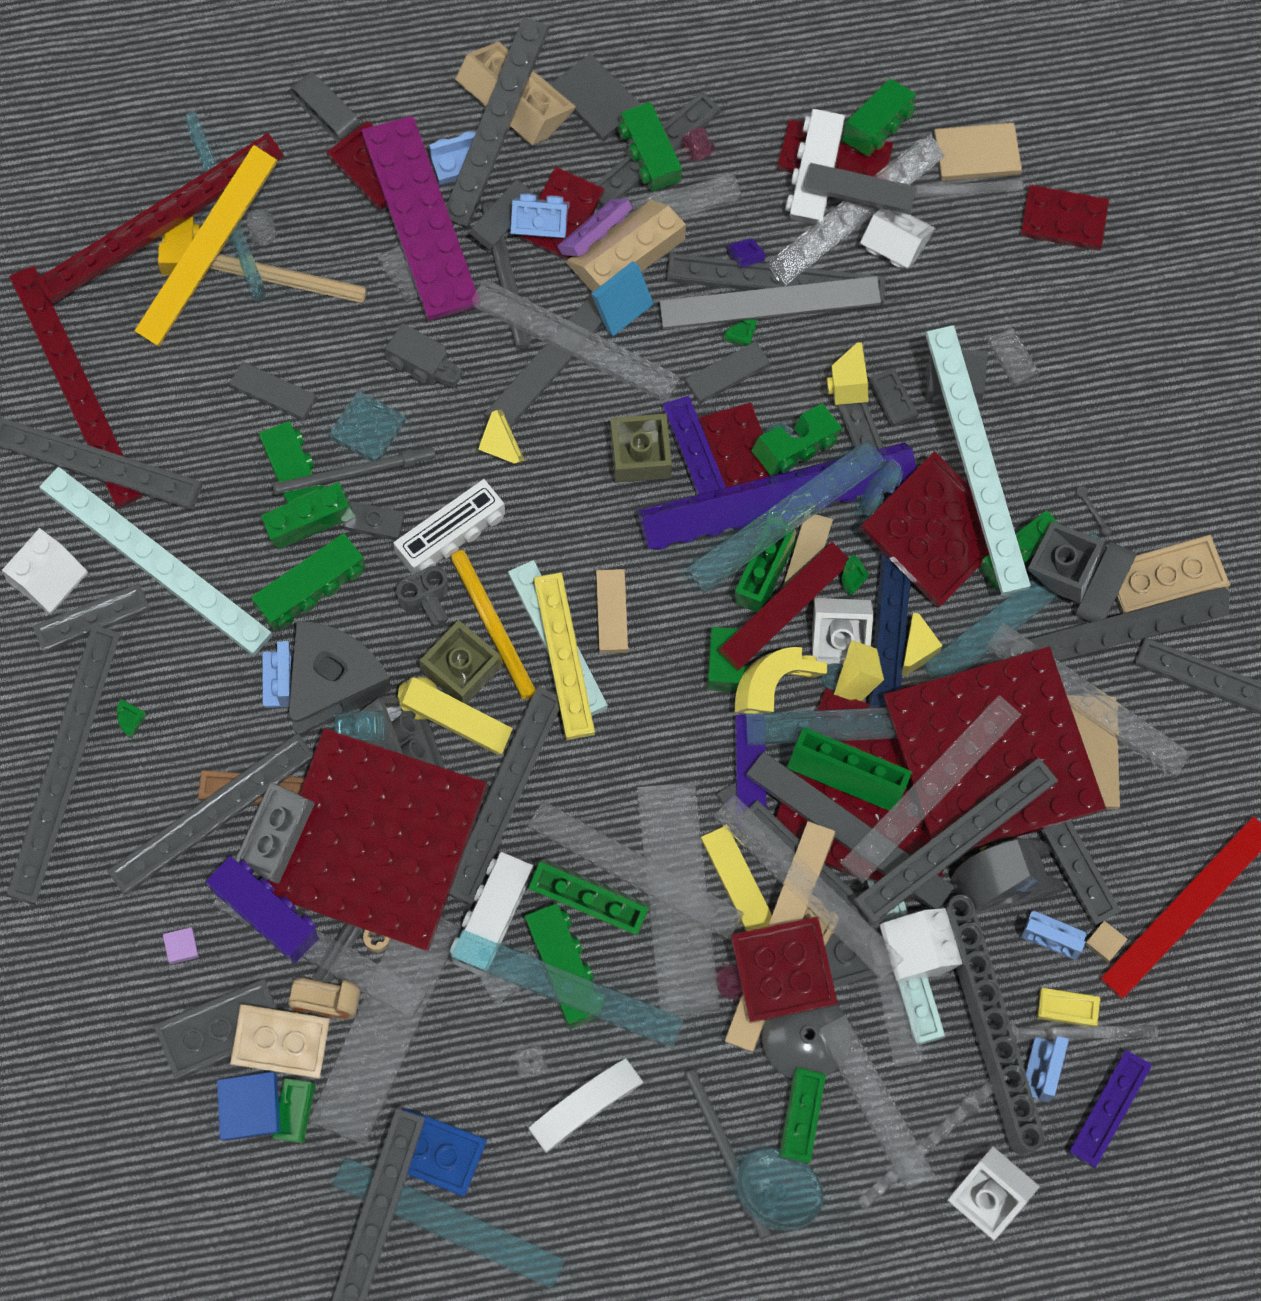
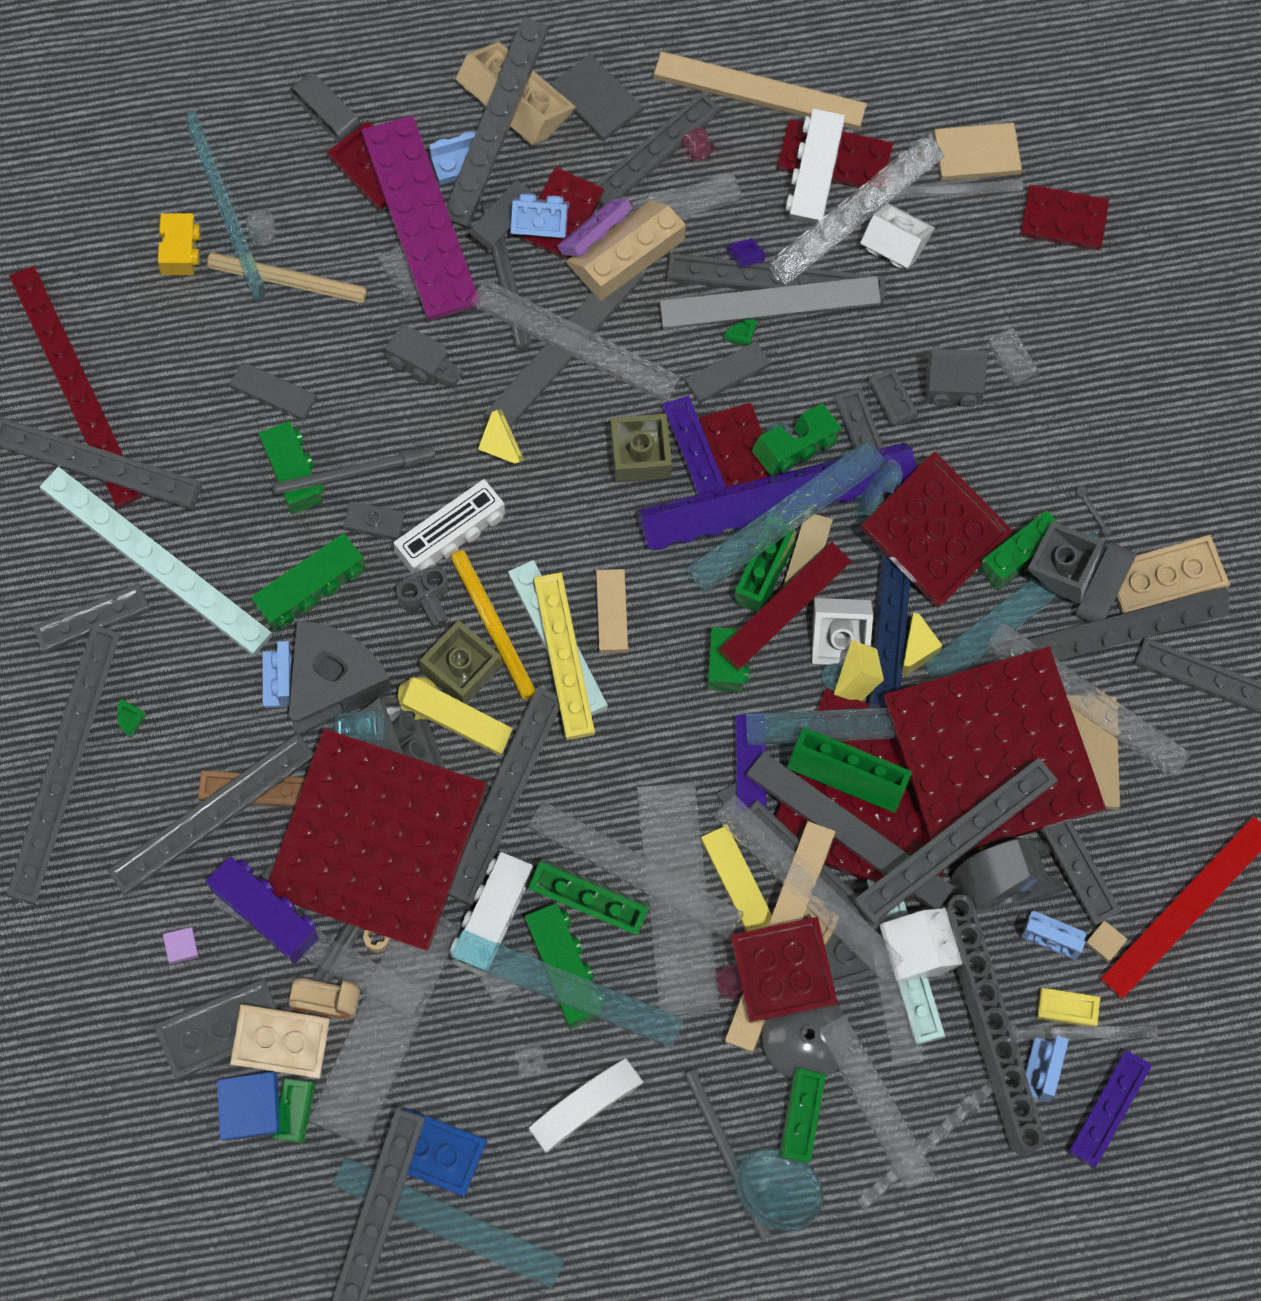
white slope [2,528,88,615] -> none
dark red plate [36,132,284,304] -> none
yellow tile [135,145,278,346] -> none
dark grey tile [236,782,315,884] -> none
green brick [261,482,356,550] -> none
clear light blue plate [329,390,406,461] -> none
dark azure tile [591,261,654,336] -> none
green brick [618,102,682,192] -> none
light yellow arch [735,647,827,716] -> none
dark grey tile [804,163,917,215] -> none
light yellow slope [827,342,868,405] -> none
clear tile [841,695,1021,884] -> none
green brick [842,78,917,156] -> none
green tile [842,555,869,596] -> none
light aqua plate [926,325,1030,595] -> none
white slope [948,1147,1040,1241] -> none
none -> tan tile [654,52,867,130]

